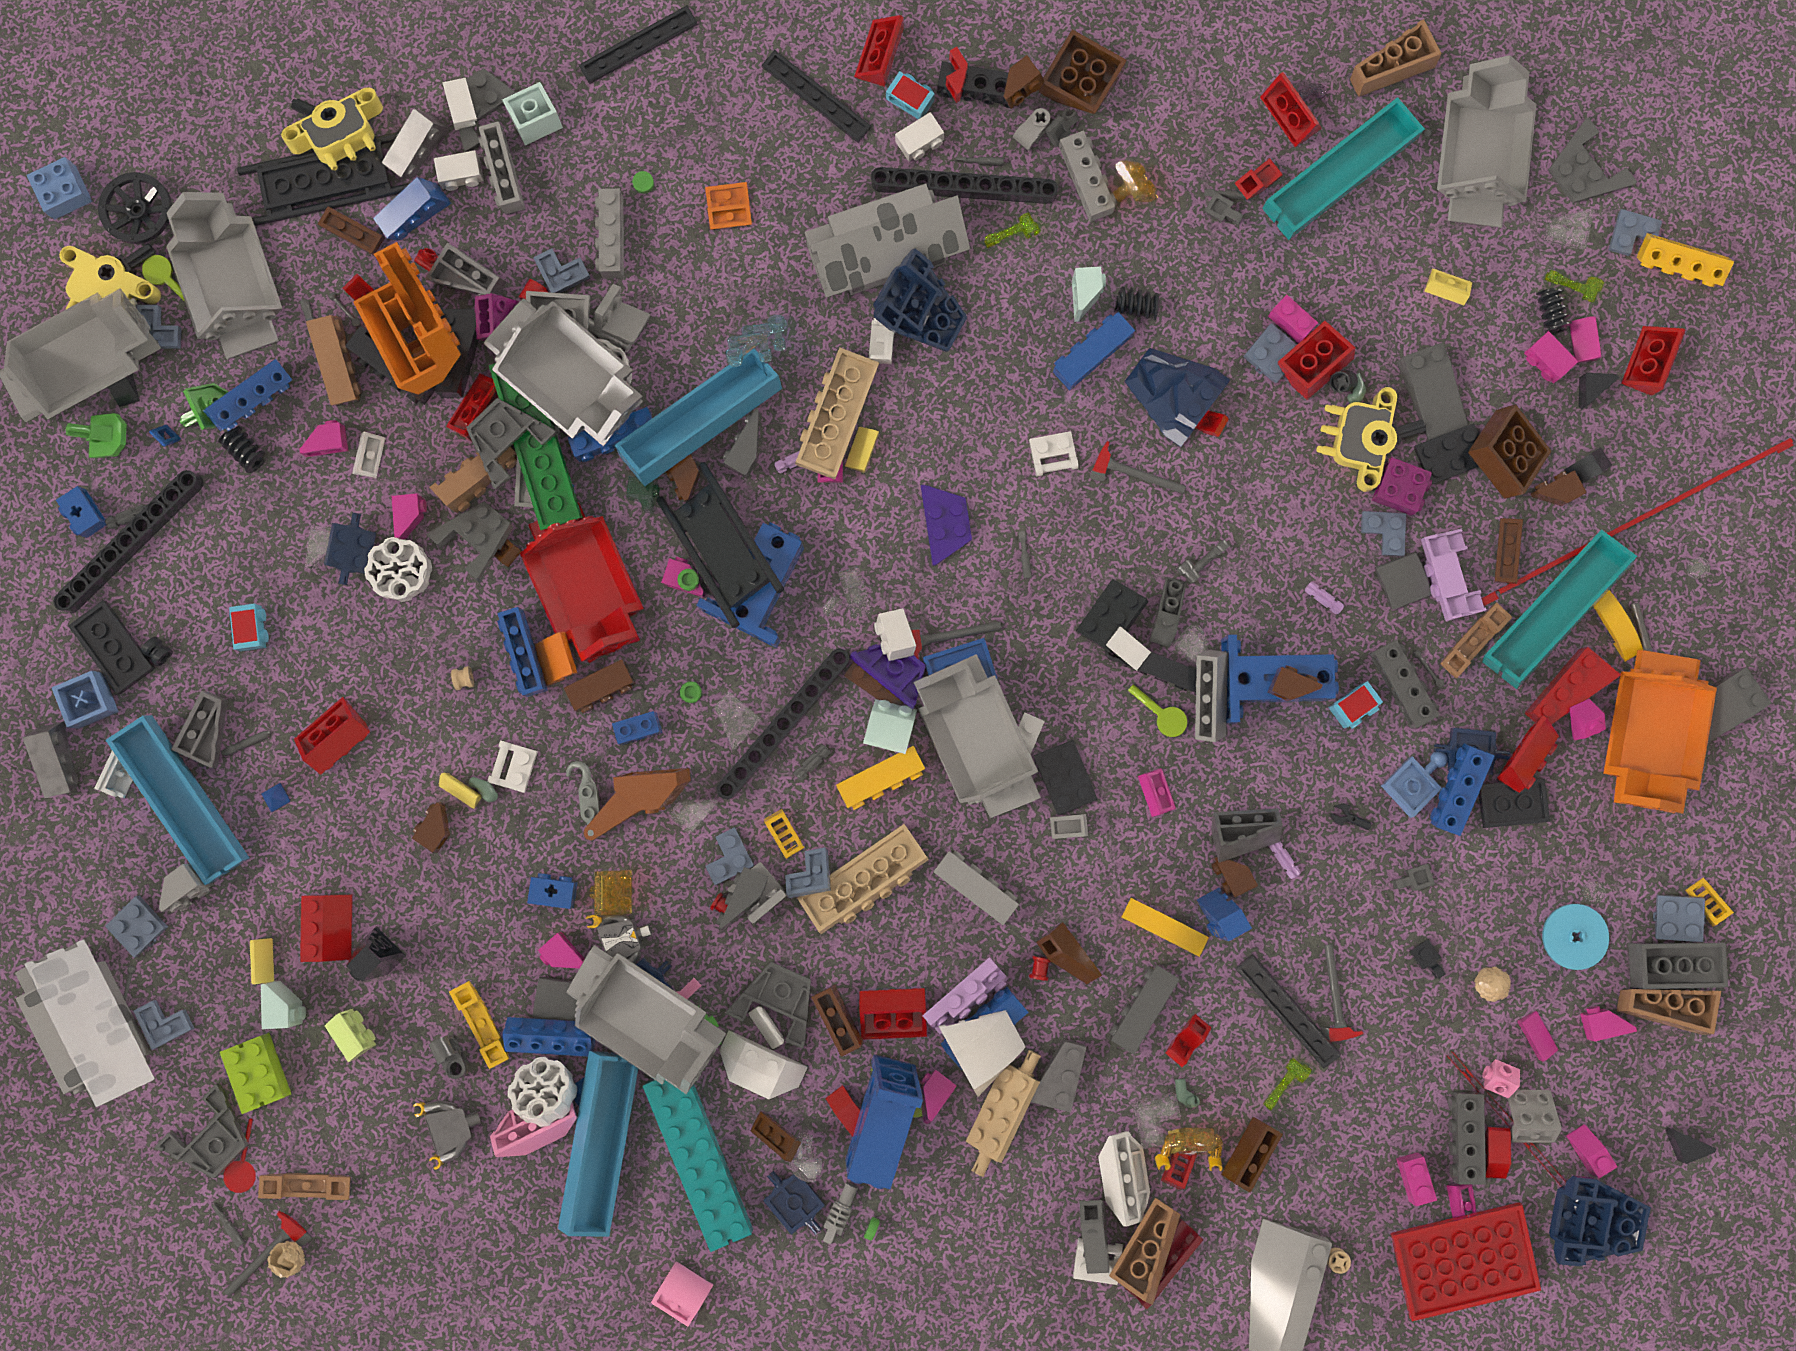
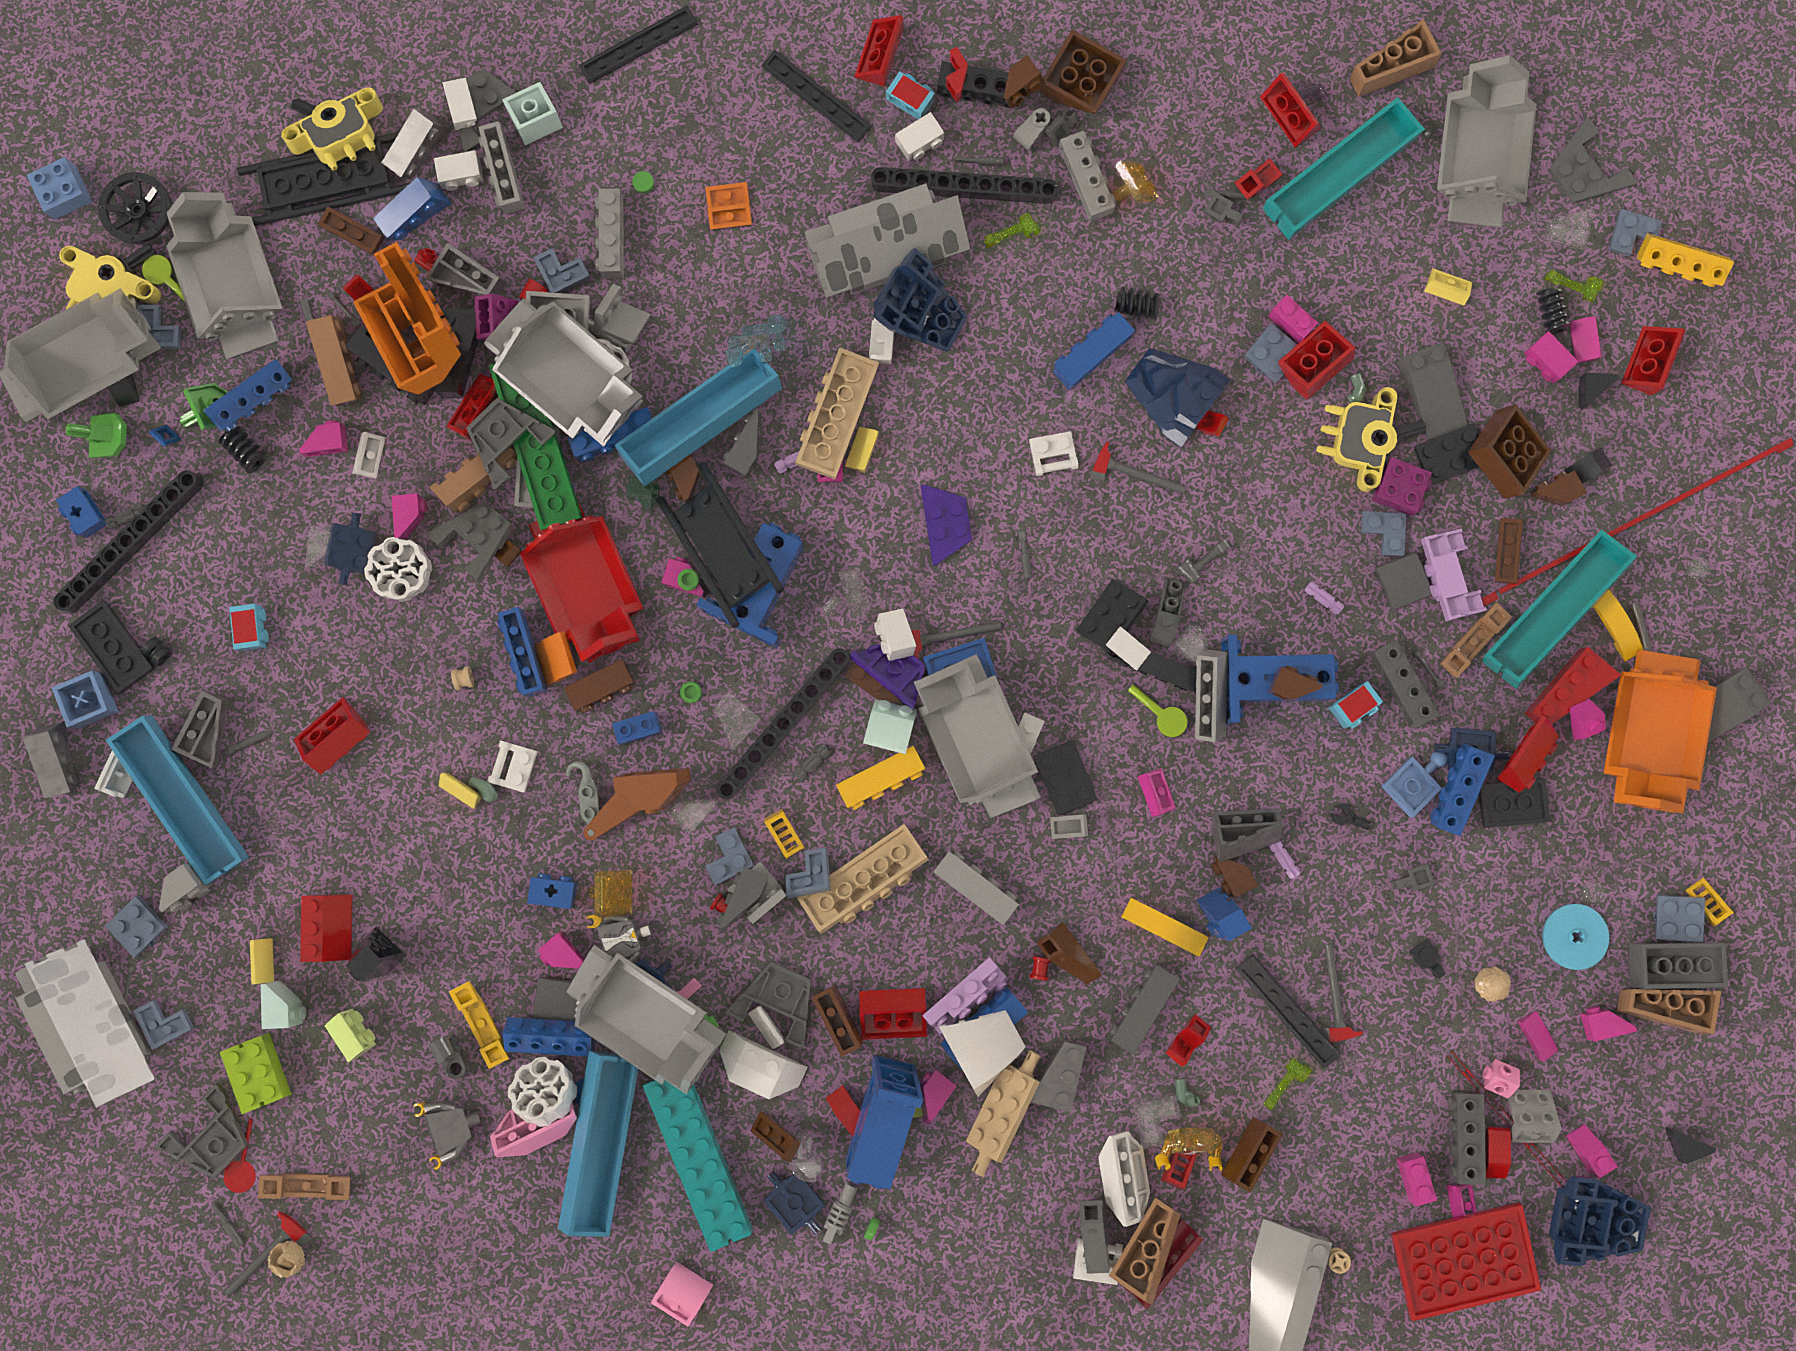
blue slope [261,783,291,812] -> none
reddish brown slope [412,802,450,853] -> none
light aqua slope [1072,267,1106,322] -> none
black wheel [1330,370,1358,393] -> none

